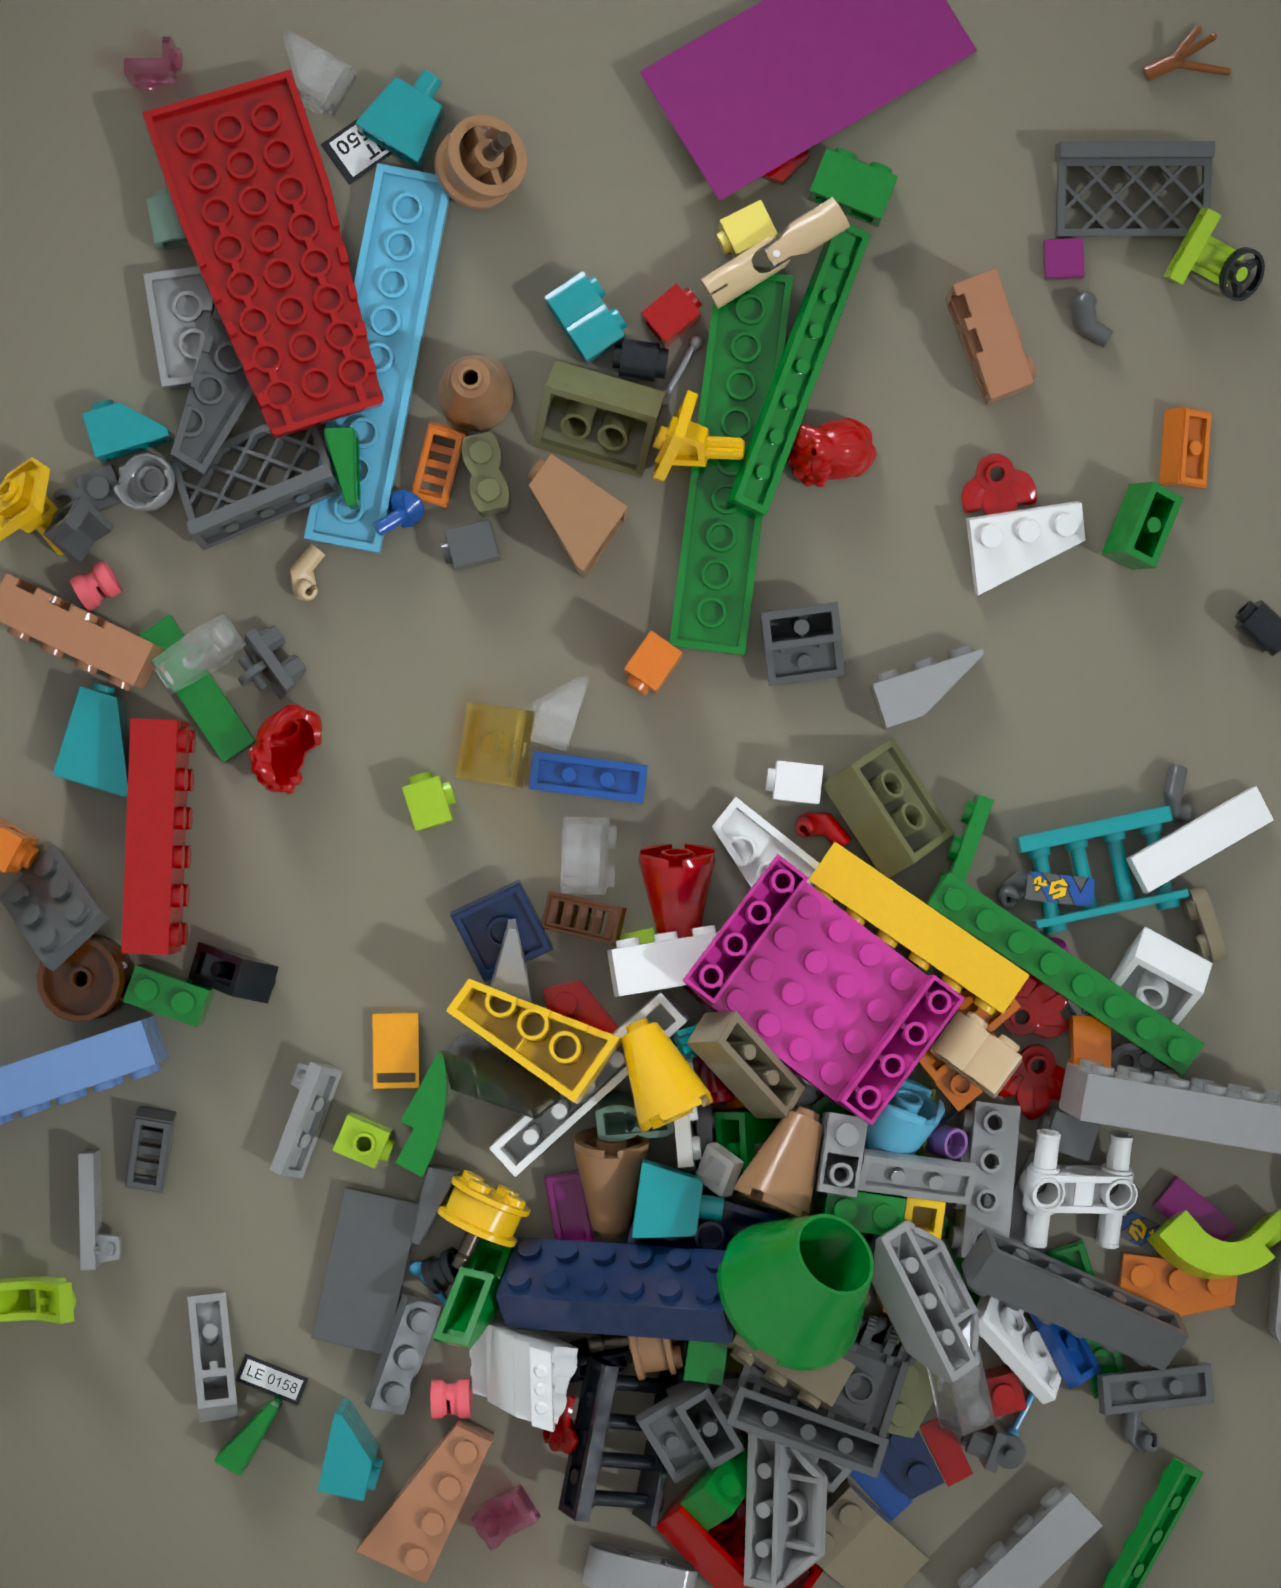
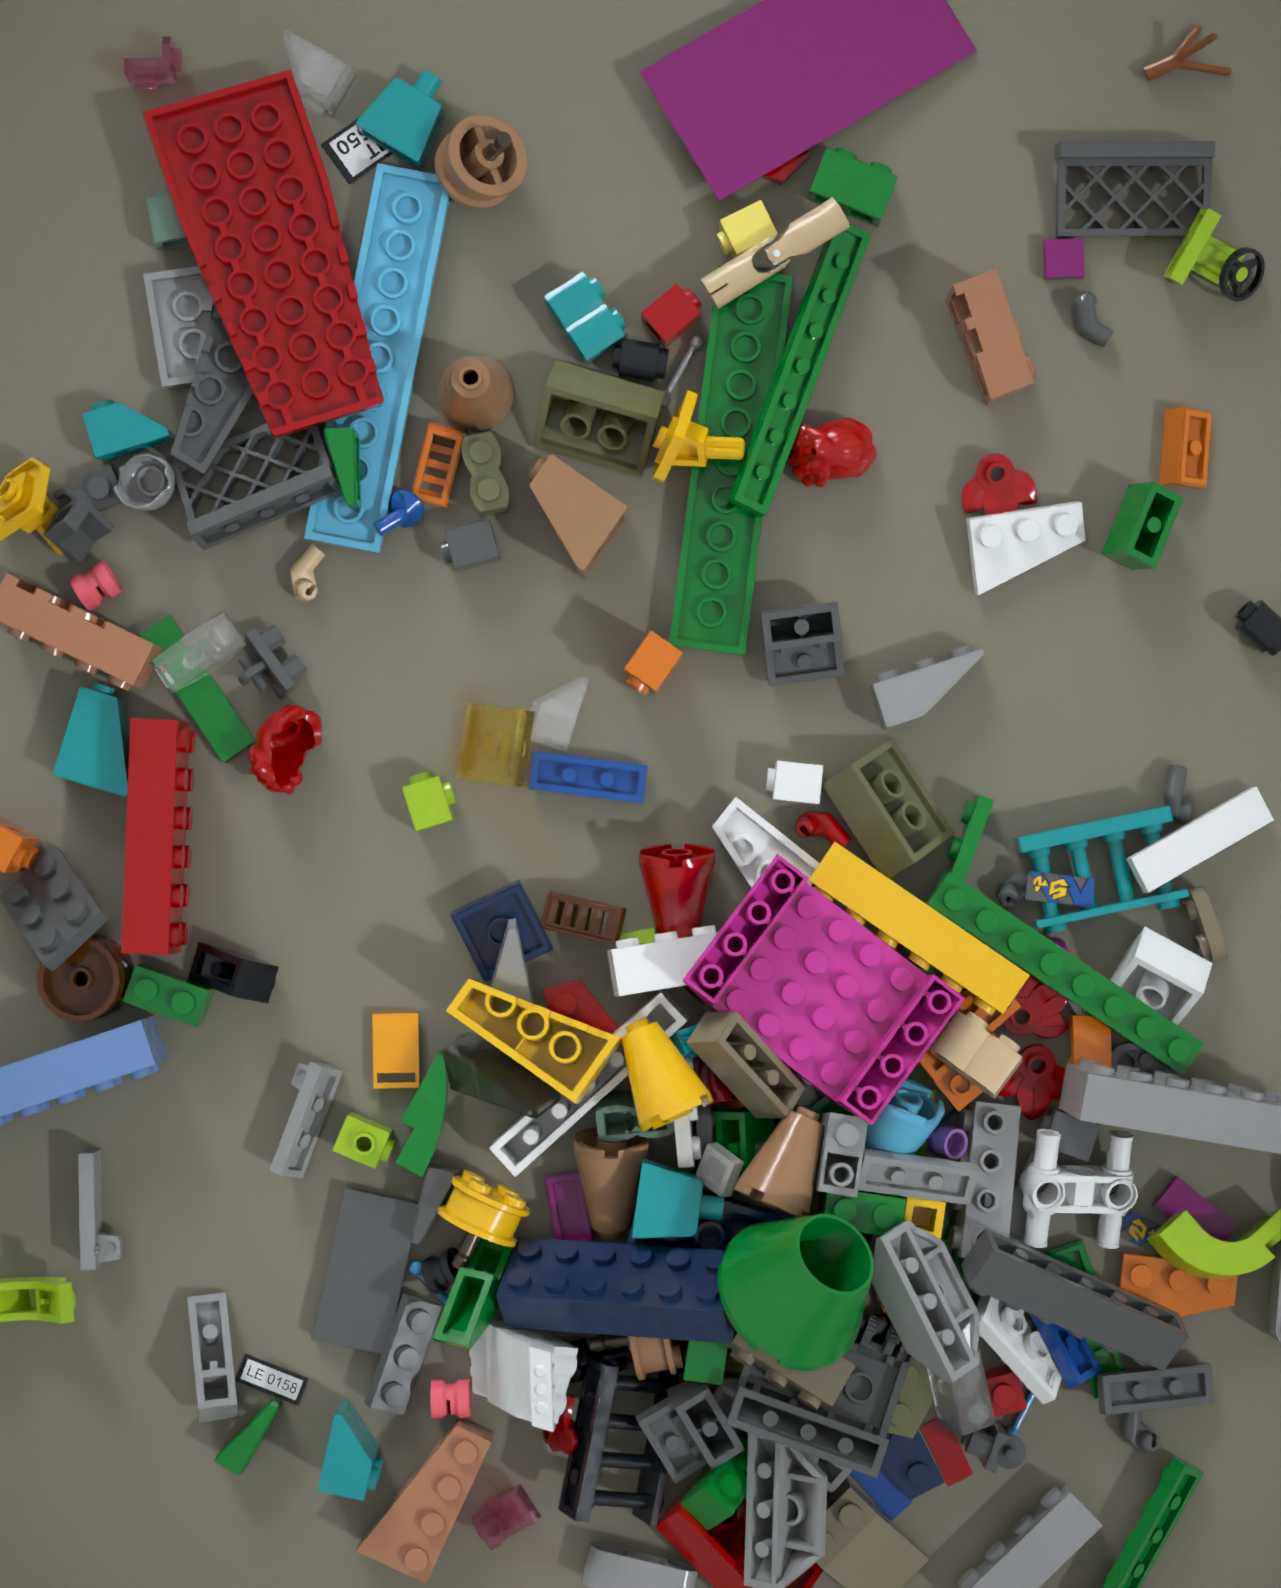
dark grey slope [125,1106,177,1193] -> none
clear brick [560,816,617,895] -> none

